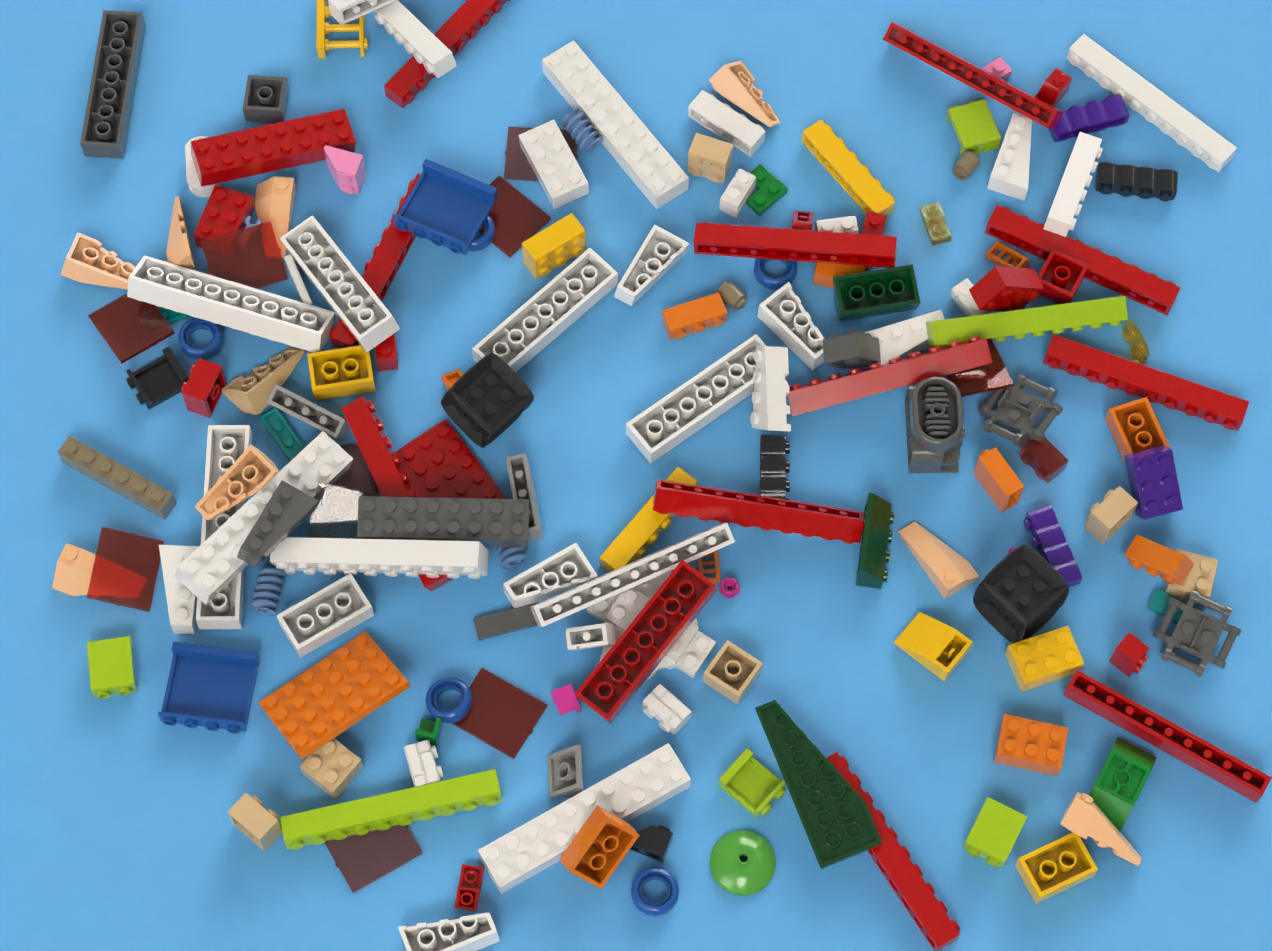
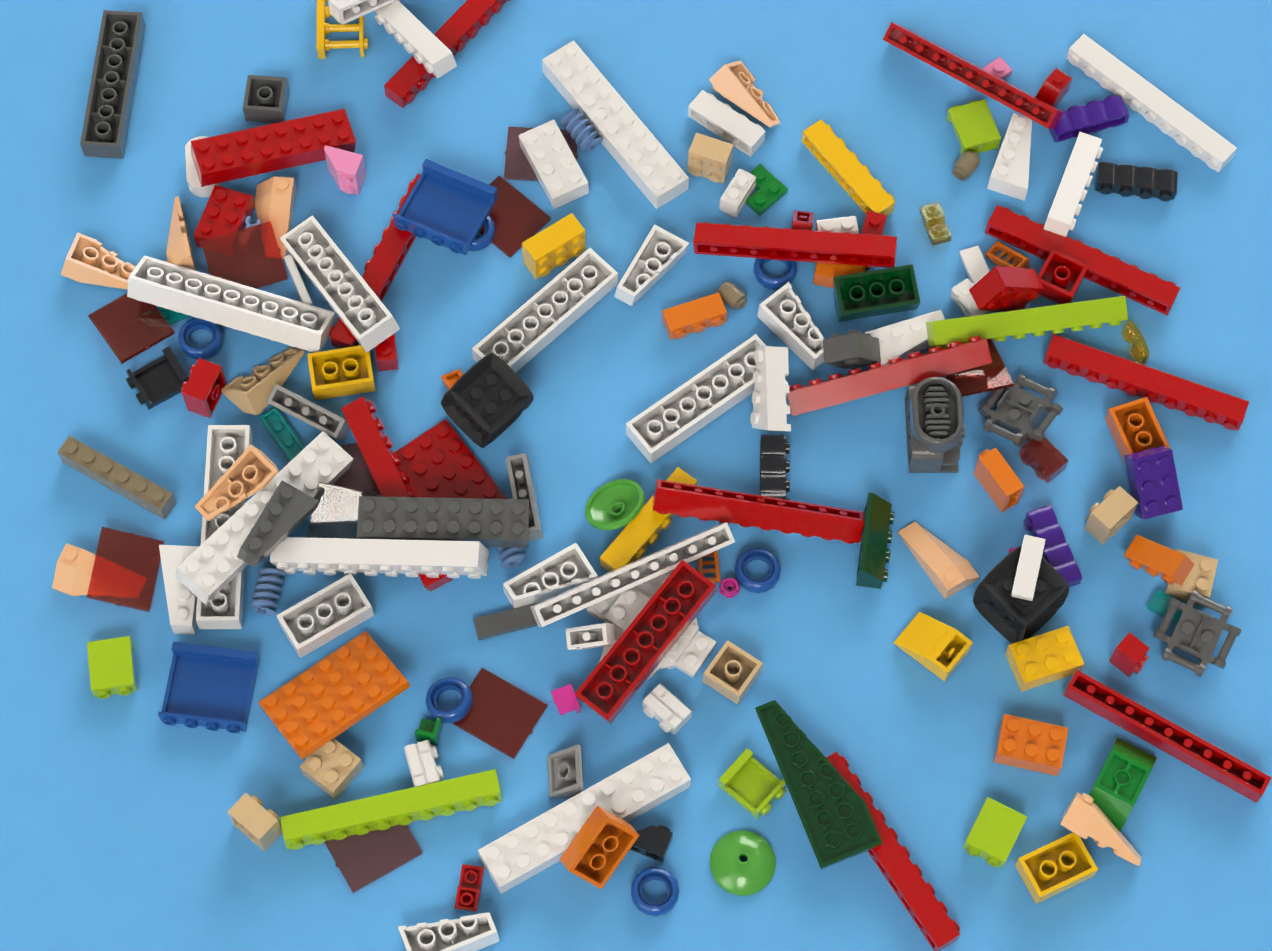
none -> bright green dish [585,479,645,530]
none -> blue wheel [735,547,781,593]
none -> white tile [959,246,989,286]
none -> white tile [1011,535,1046,601]

